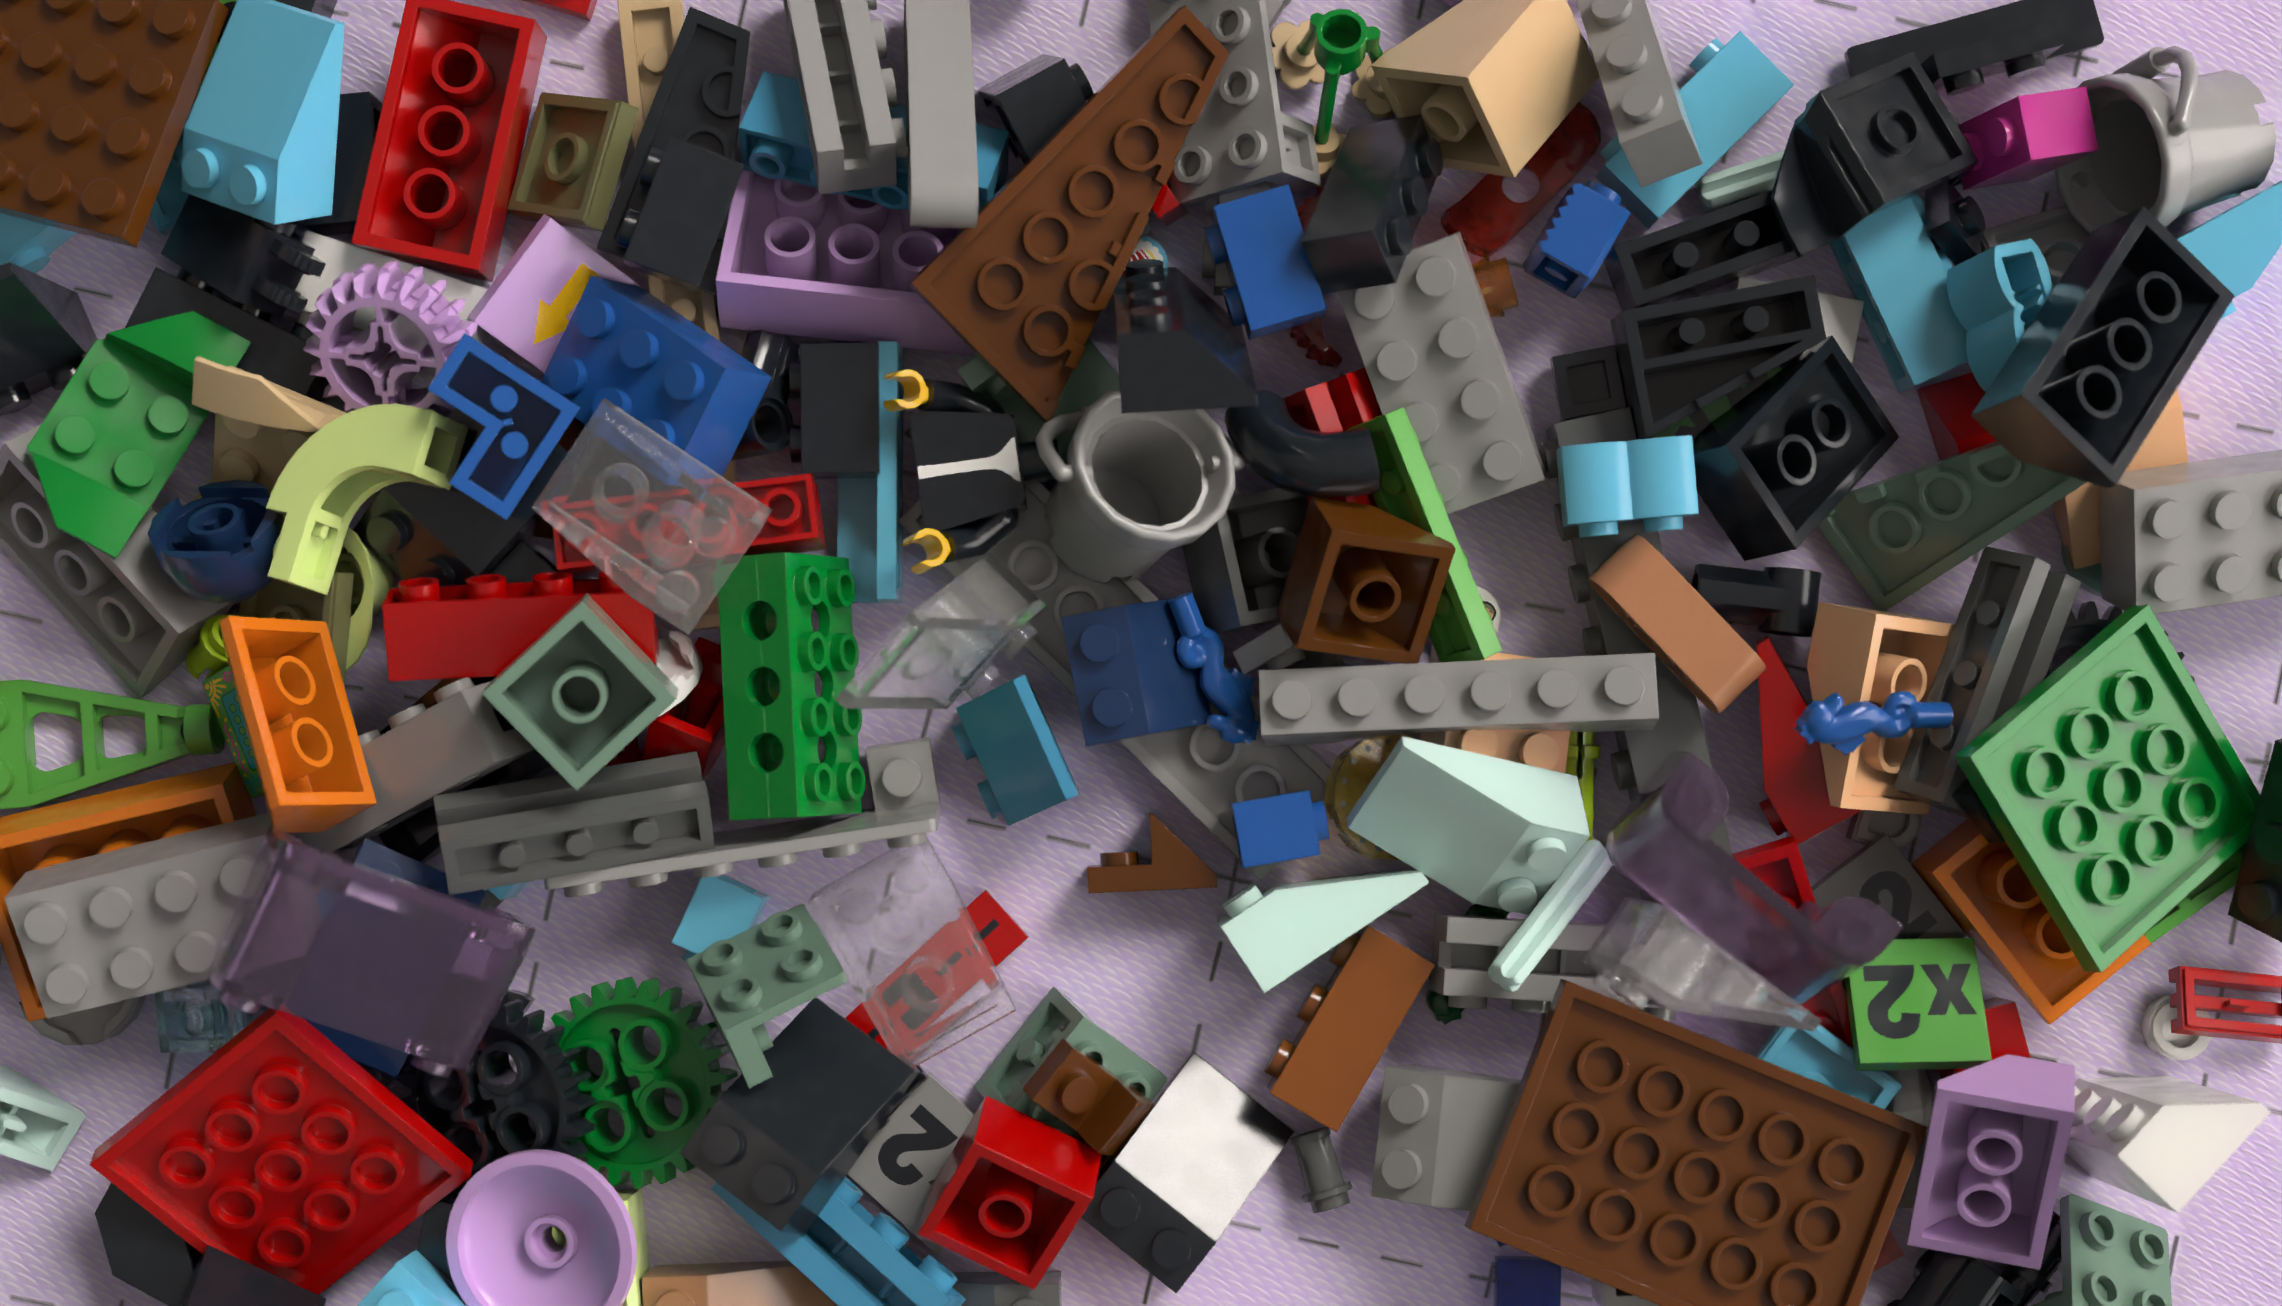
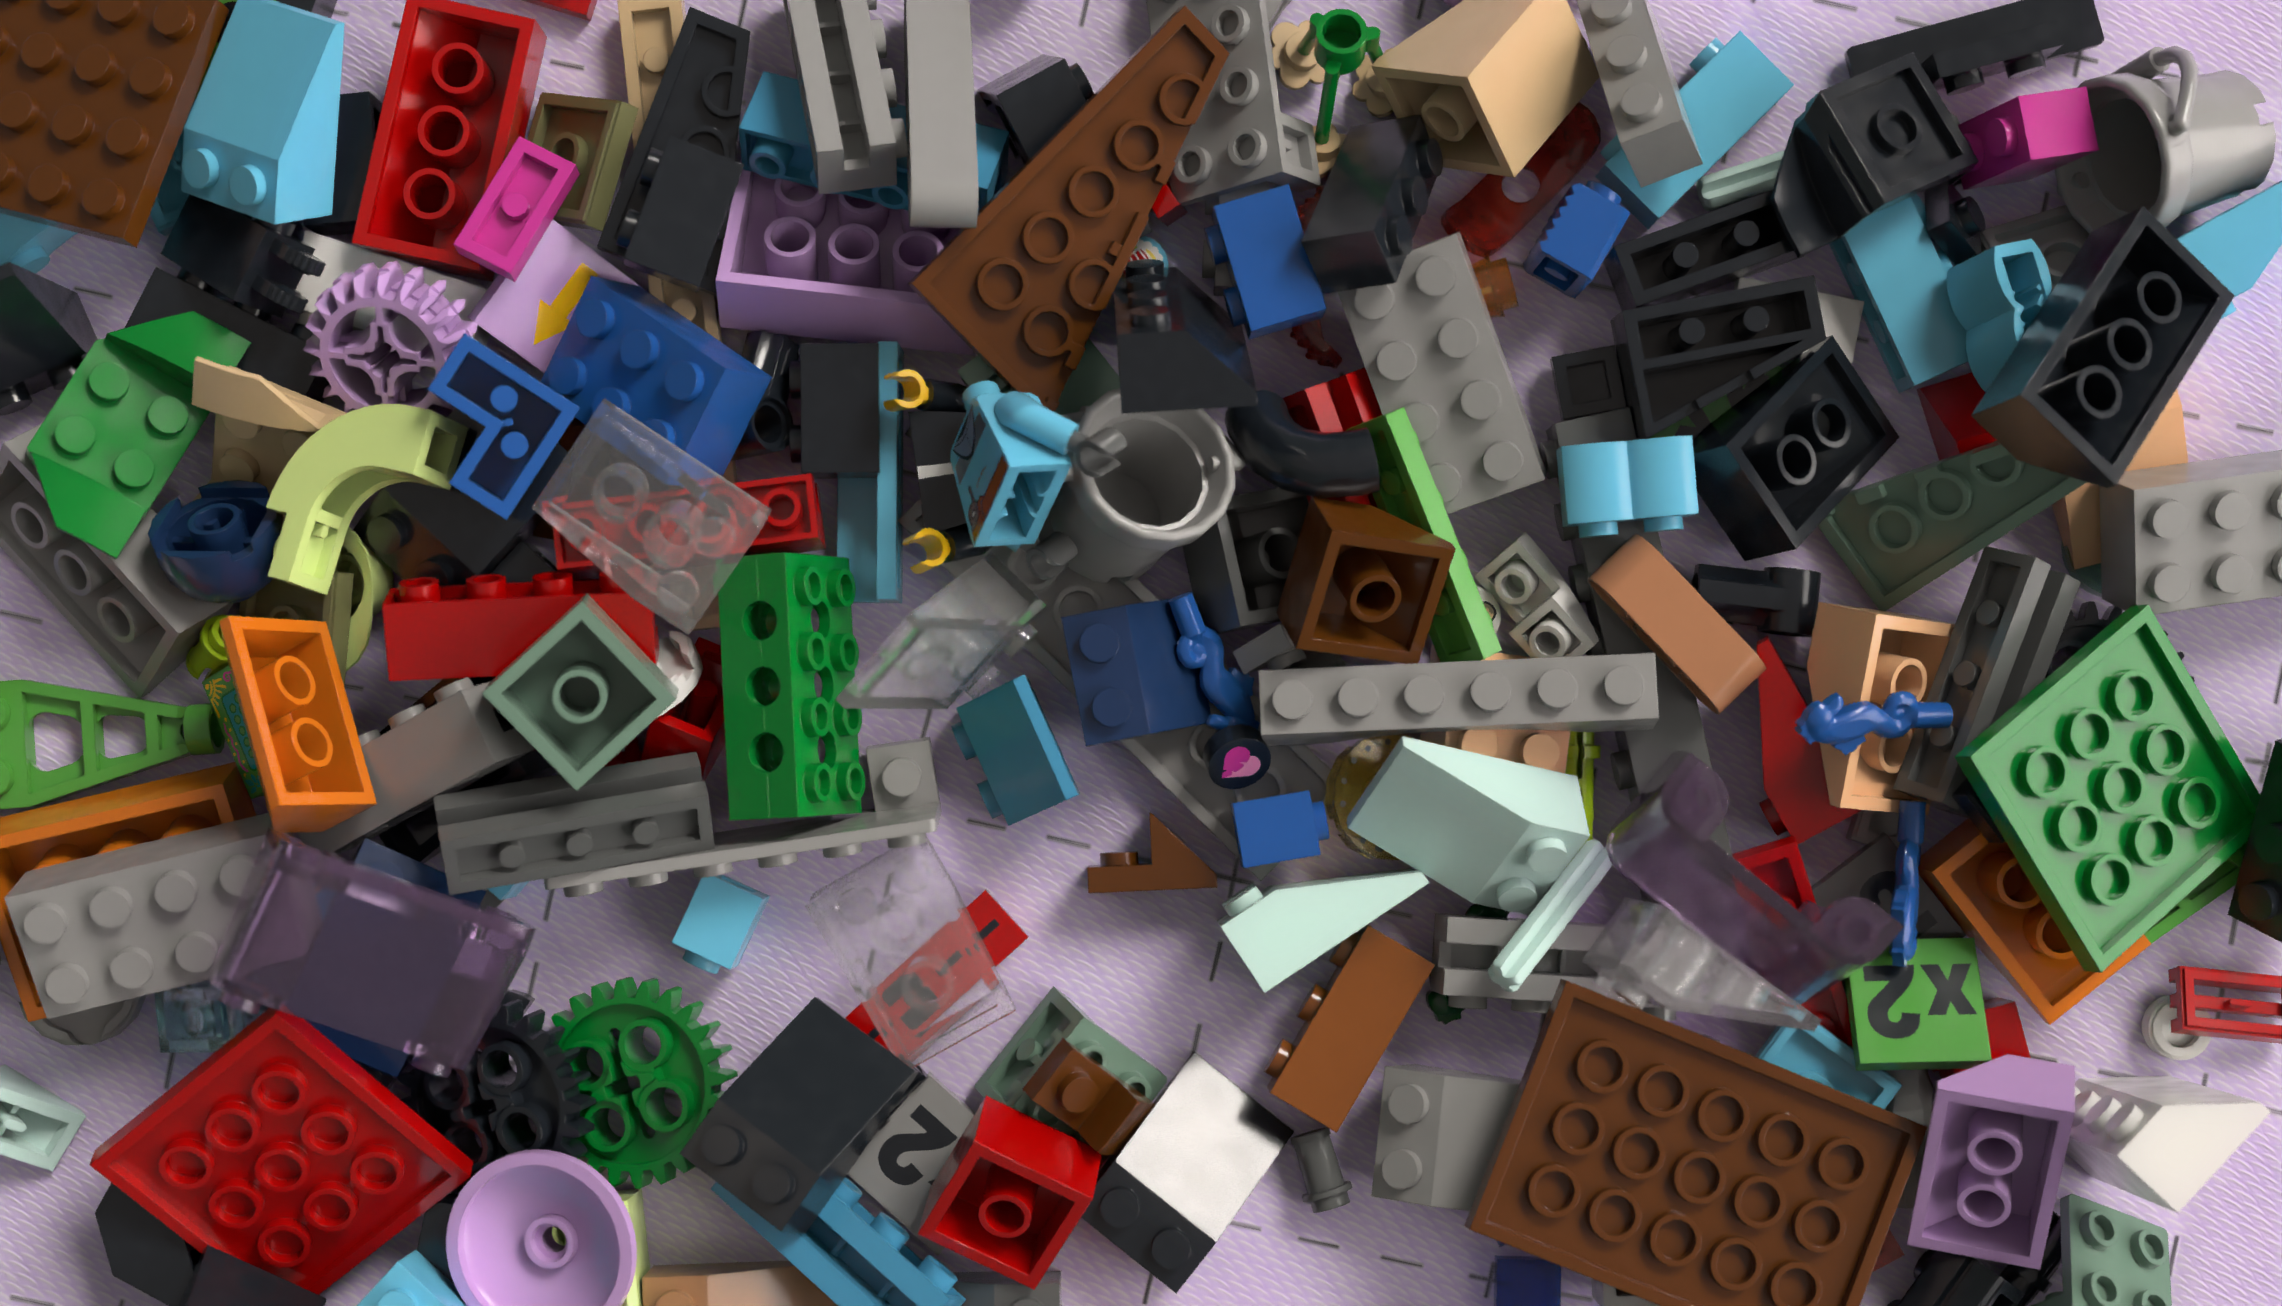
sand green bracket [686,904,847,1088] -> none
none -> dark pink plate [453,136,580,282]
none -> medium azure torso [950,380,1127,579]
none -> black tile [1203,724,1271,789]
none -> white slope [1475,531,1599,658]
none -> blue animal [1889,800,1926,967]

